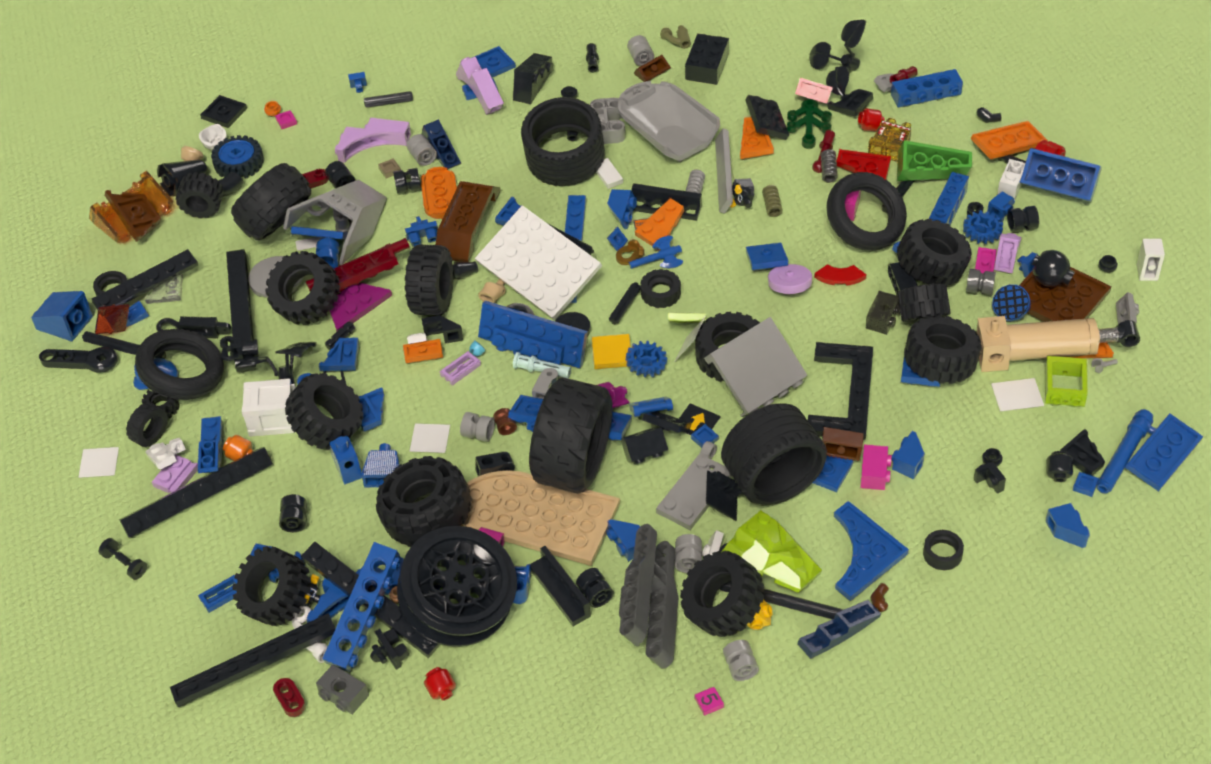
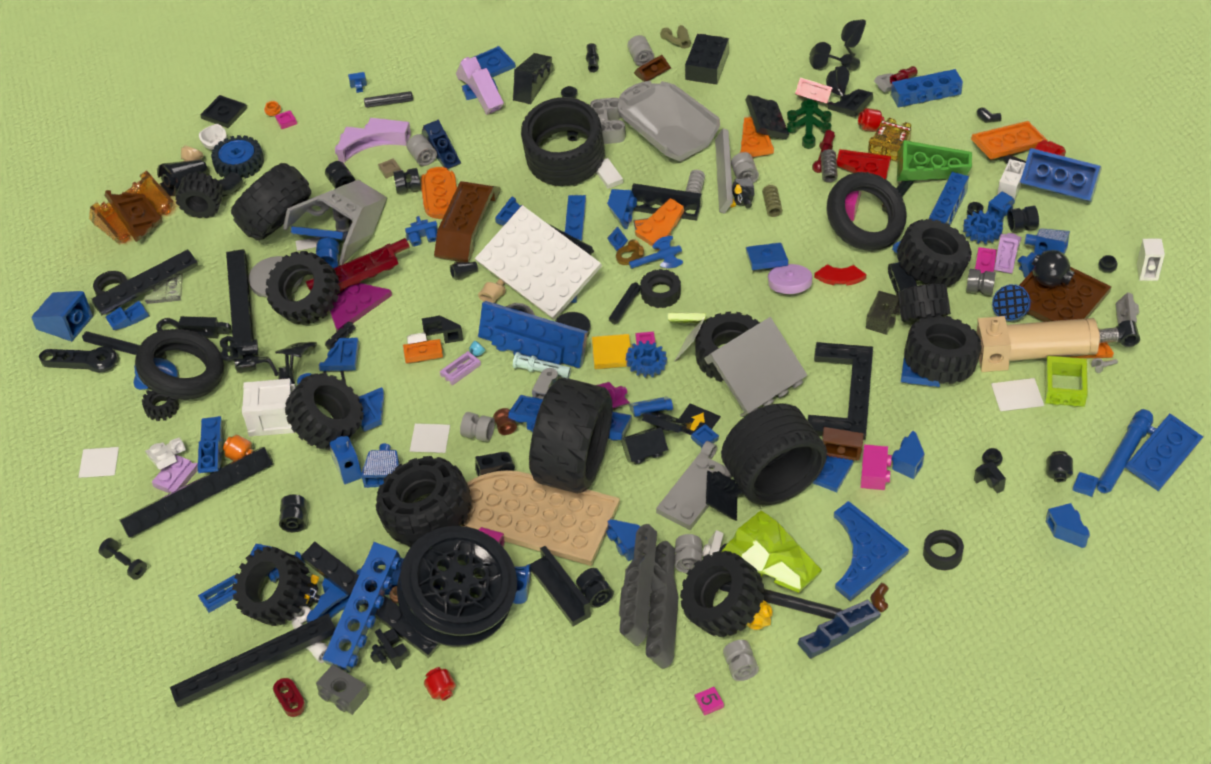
clear red piece [95,304,130,334] -> none
black tyre [126,402,168,447] -> none
dark red plate [302,169,328,189] -> none
black tyre [405,244,454,316] -> none
black wing [1060,429,1105,476] -> none
none -> dark pink tile [635,331,655,345]
none -> light grey wheel [731,152,759,183]
none -> blue torso [1025,229,1070,255]

